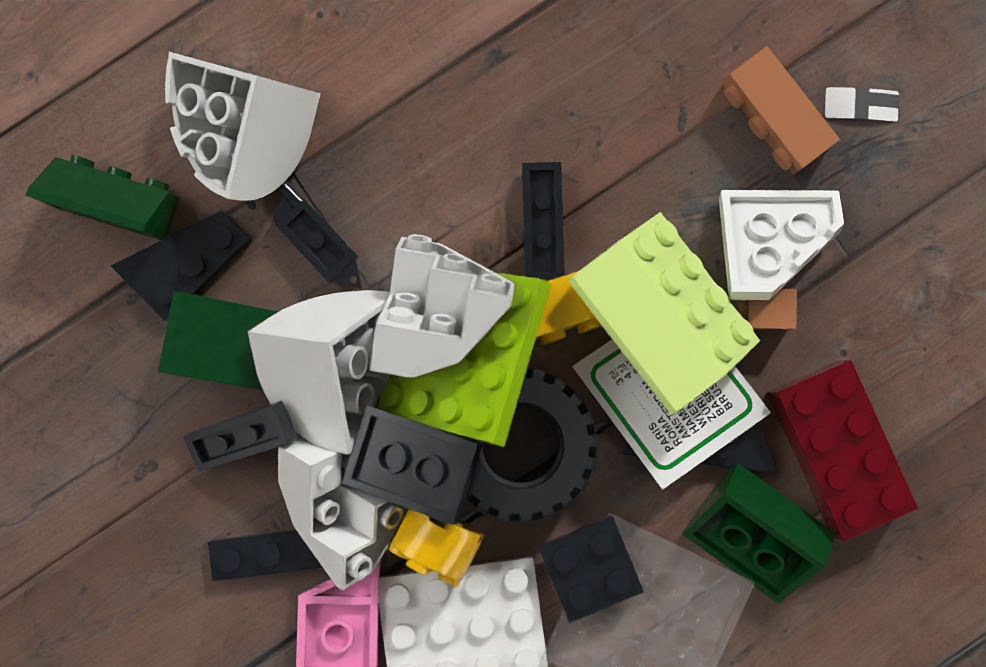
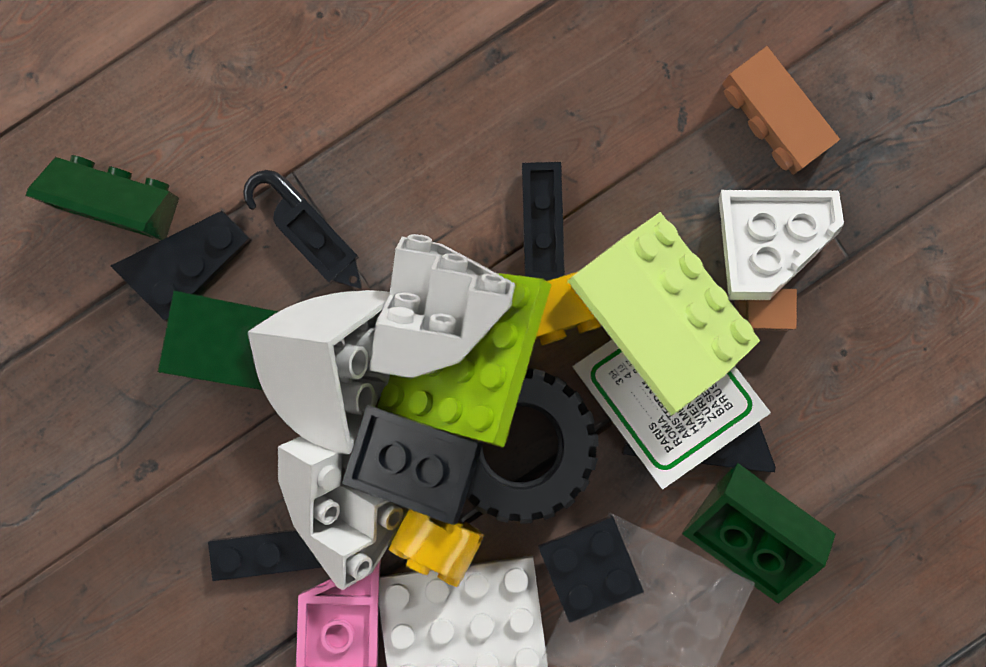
white brick [165,52,321,201] -> none
black plate [183,400,298,472] -> none
dark red brick [767,360,918,542] -> none
white sticker [825,87,899,122] -> none

